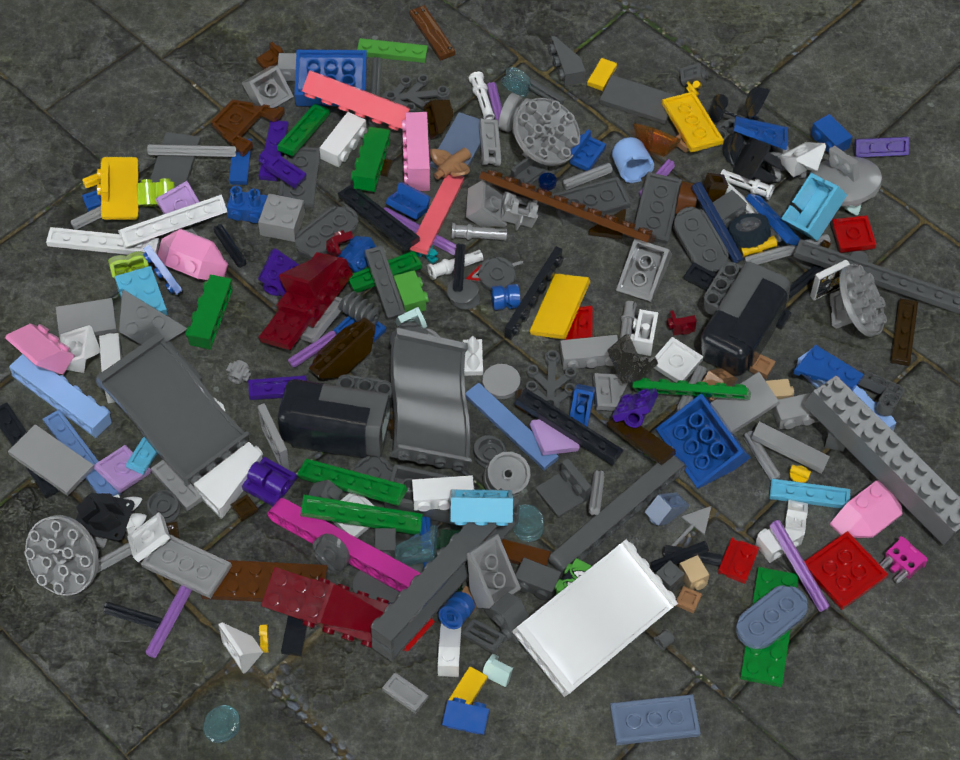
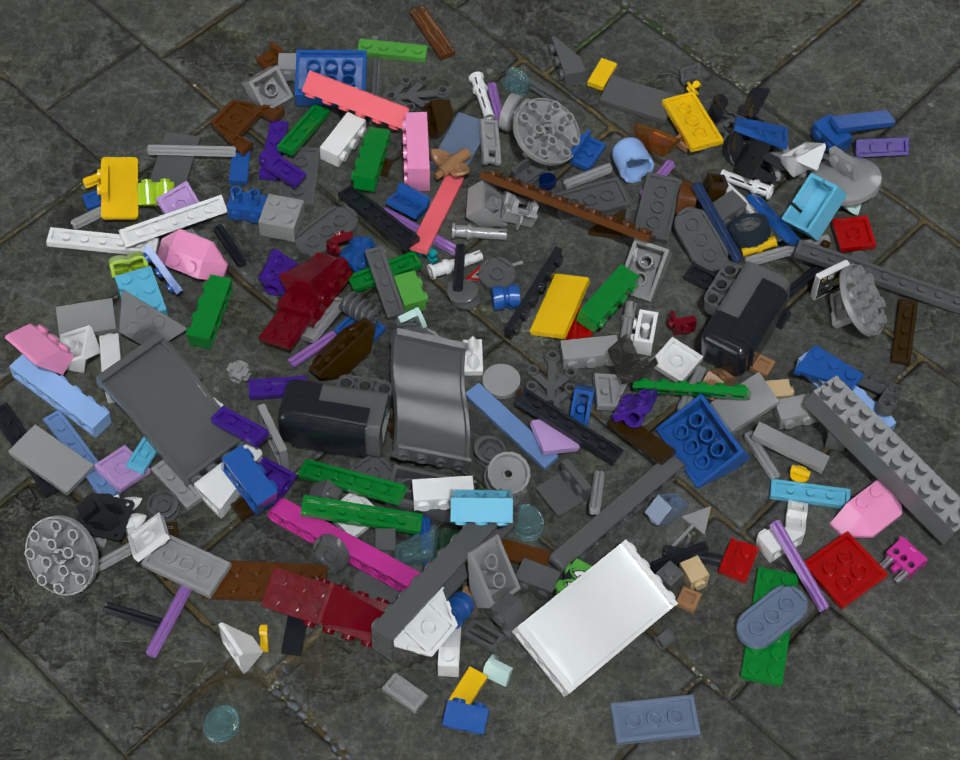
none -> dark purple plate [210,406,269,448]
none -> blue brick [221,444,278,516]
none -> white wing [394,587,458,657]
none -> green brick [576,264,640,333]
none -> blue tile [829,110,896,133]

